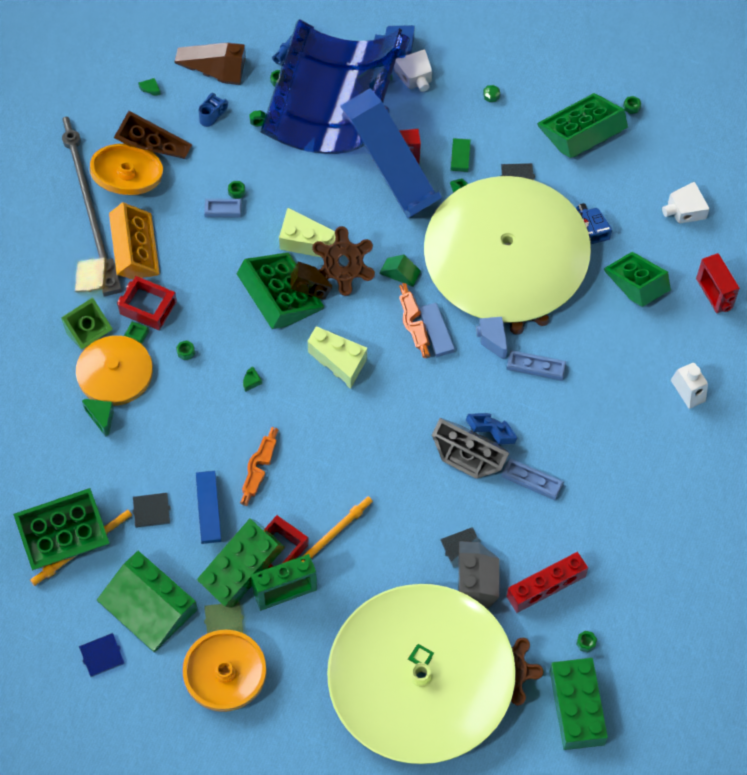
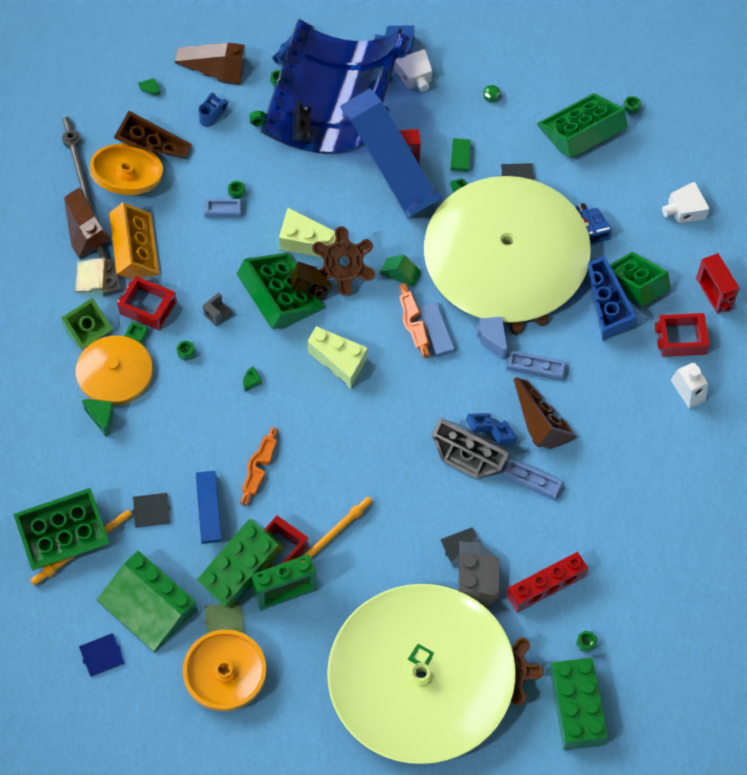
none -> reddish brown wedge [64,188,111,260]
none -> dark grey panel [202,293,232,326]
none -> black hinge [292,101,312,144]
none -> reddish brown wedge [513,377,576,449]
none -> blue wedge [588,256,637,341]
none -> red window [655,313,710,357]

